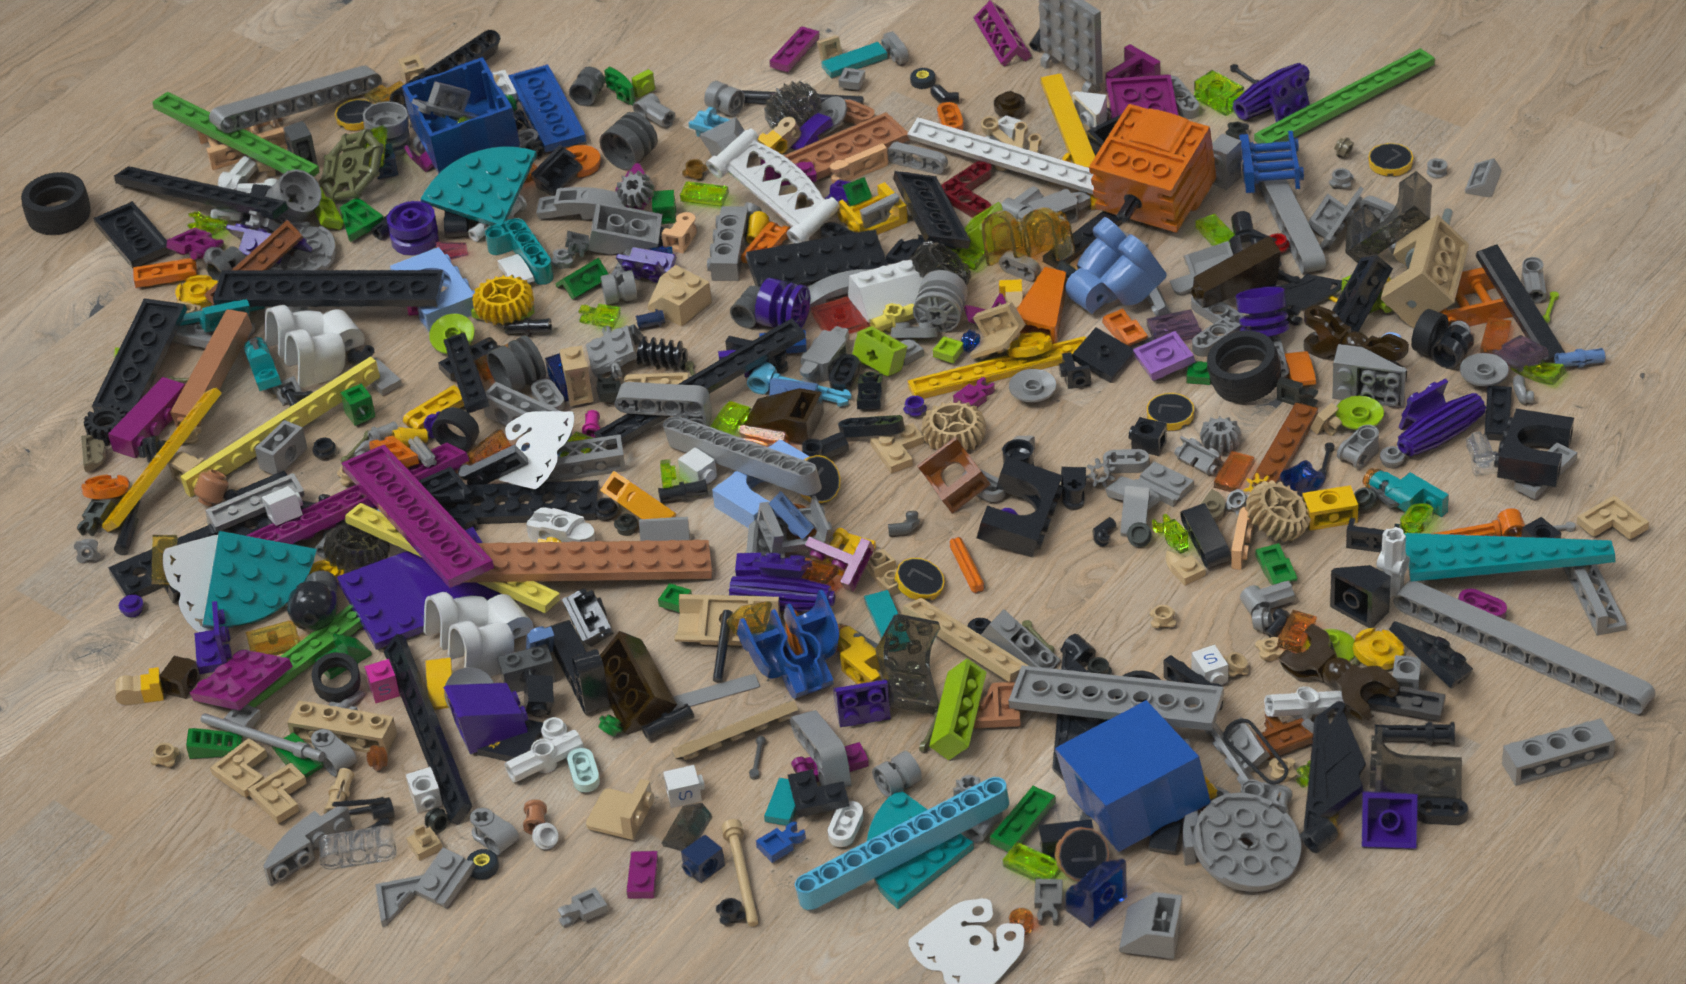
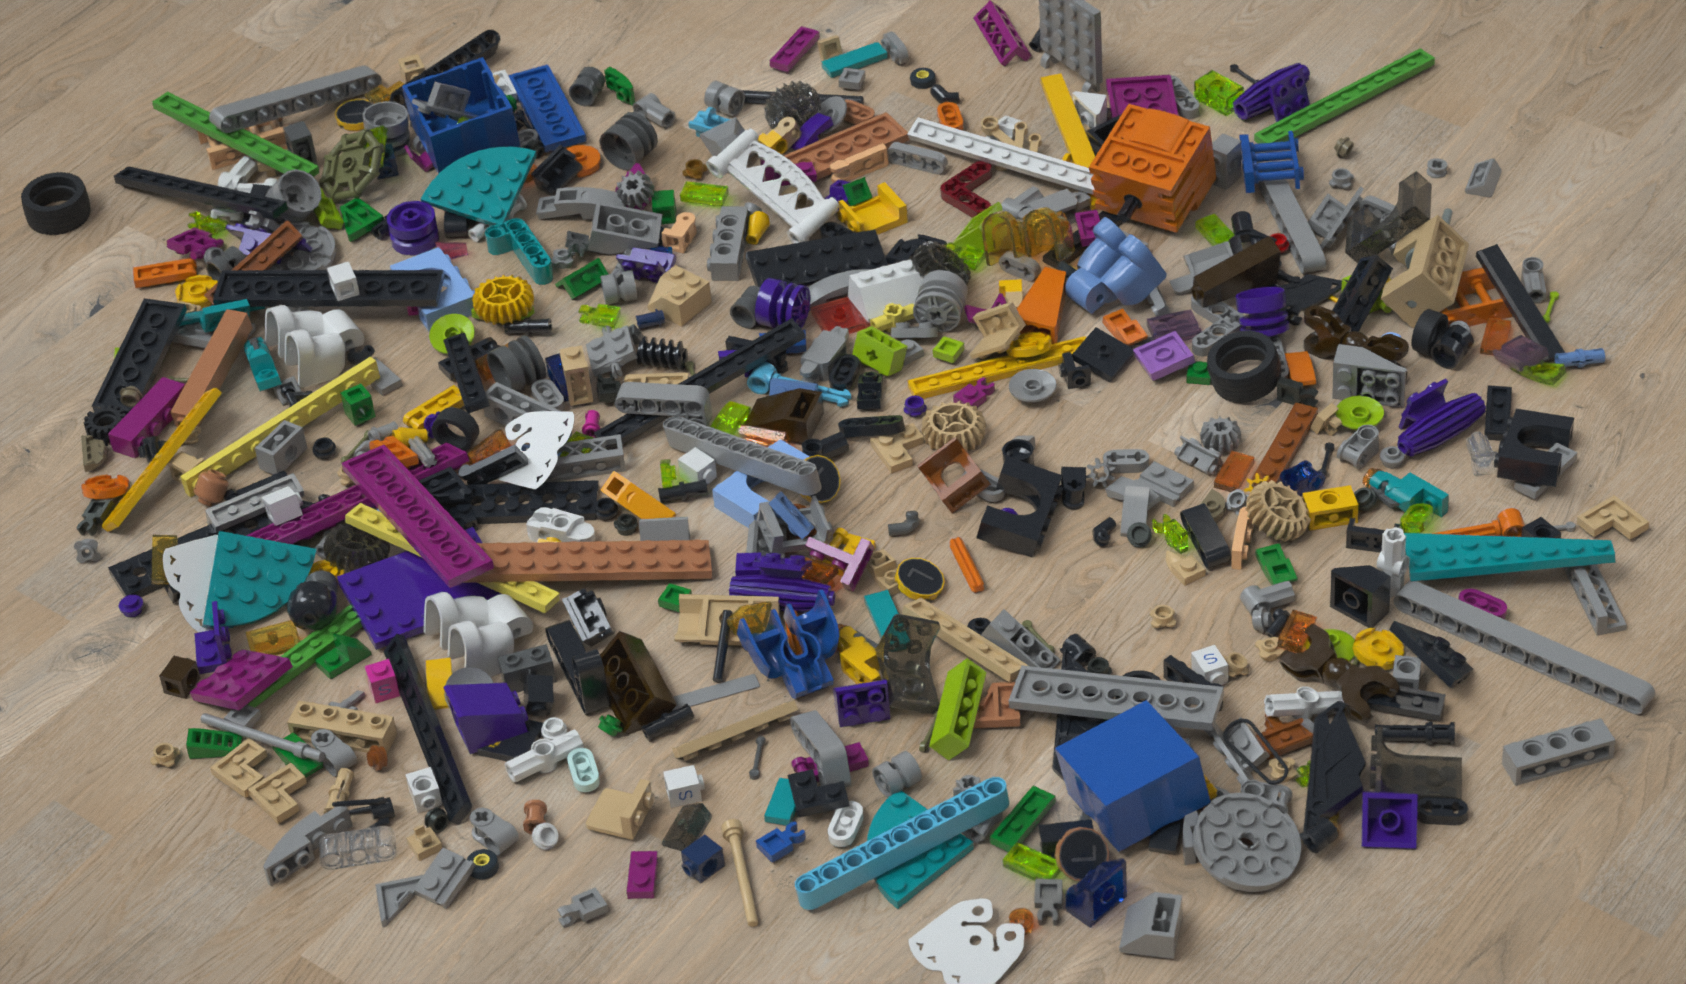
black plate [93,201,172,269] -> none
black axle [114,500,140,555] -> none
leg [115,667,164,705] -> none
black tyre [311,652,361,703] -> none
white slope [497,254,534,283] -> none
medium blue plate [526,626,554,652] -> none
lime plate [631,69,656,98] -> none
black plate [715,898,746,925] -> none
orange plate [741,221,791,264] -> none
light grey tile [860,193,900,229] -> none
black plate [893,171,971,249] -> none
clear blue plate [961,329,980,353] -> none
dark brown plate [993,91,1026,117] -> none
magenta bracket [1105,44,1161,91] -> none
black brick [1128,417,1167,456] -> none
black tile [1147,393,1194,431] -> none
pearl dark grey plate [1225,122,1249,140] -> none
tile [1368,143,1413,176] -> none
light grey dish [1460,353,1509,386] -> none
light grey arm [1513,375,1534,405] -> none
none -> dark tan plate [120,386,143,407]
none -> white brick [327,261,360,301]
none -> magenta plate [1075,210,1100,247]

